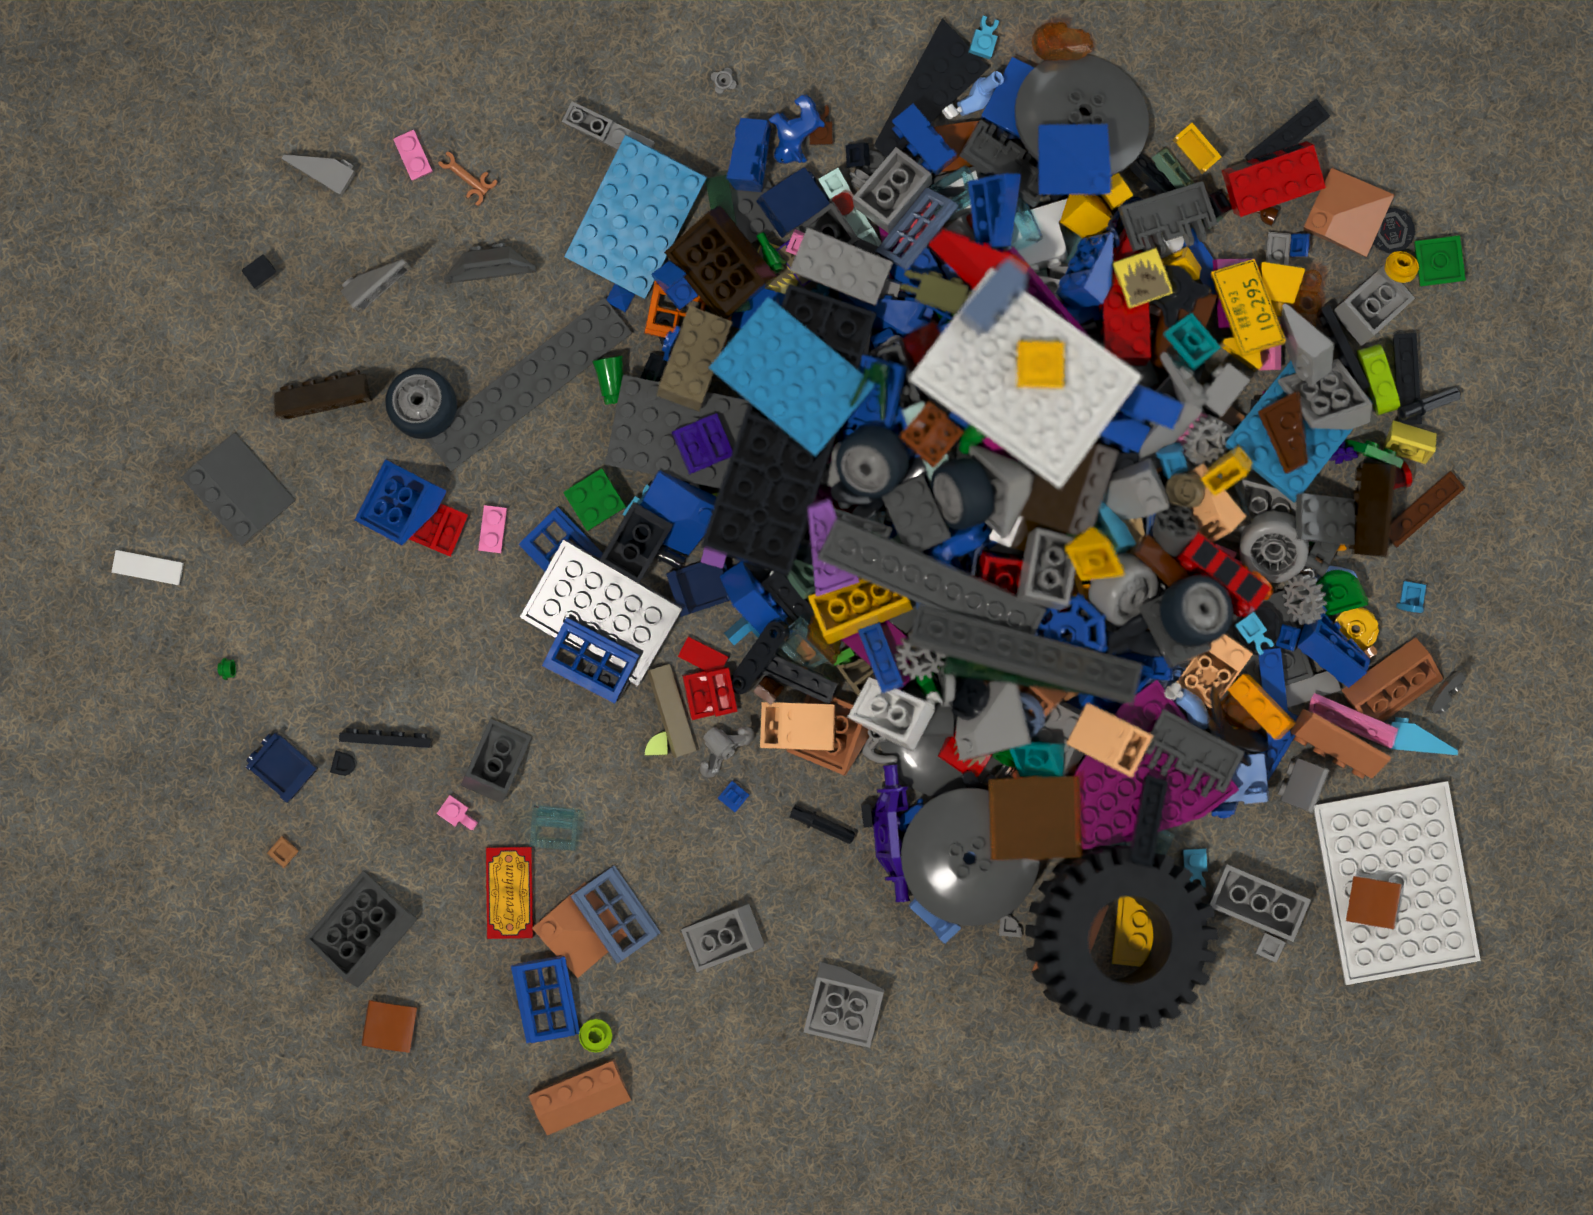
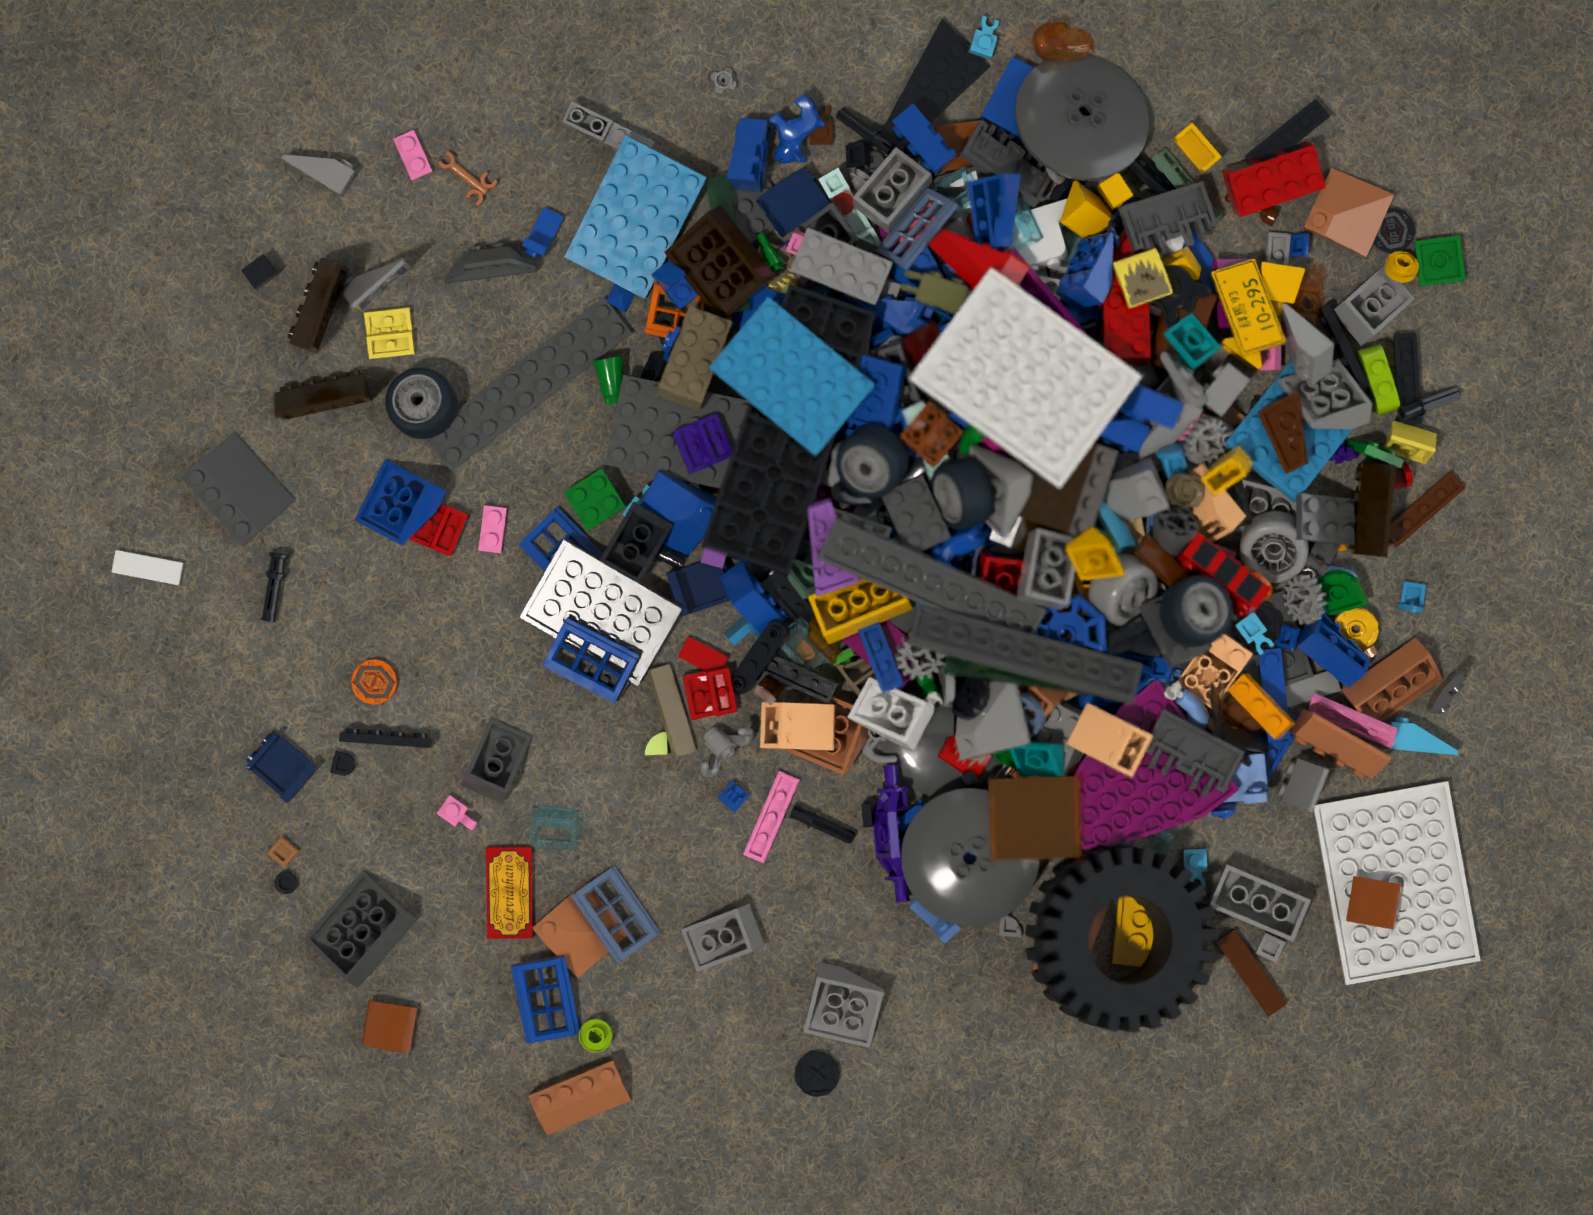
green plate [217,658,236,680] -> none
dark green plant [849,363,889,421] -> none
light blue arm [942,71,1004,119] -> none
sand blue piece [958,259,1028,337] -> none
yellow tile [1016,341,1064,389] -> none
blue slope [1038,124,1111,194] -> none
black plate [1128,775,1168,868] -> none
black tile [1208,190,1232,218] -> none
none -> black pin [261,552,290,622]
none -> black tile [274,871,298,894]
none -> dark brown slope [288,258,349,354]
none -> tile [351,659,397,705]
none -> light yellow slope [364,306,415,359]
none -> blue bracket [522,207,563,259]
none -> bright pink tile [743,771,800,863]
none -> black tile [795,1051,840,1097]
none -> black axle [836,108,896,156]
none -> reddish brown tile [1216,929,1287,1017]

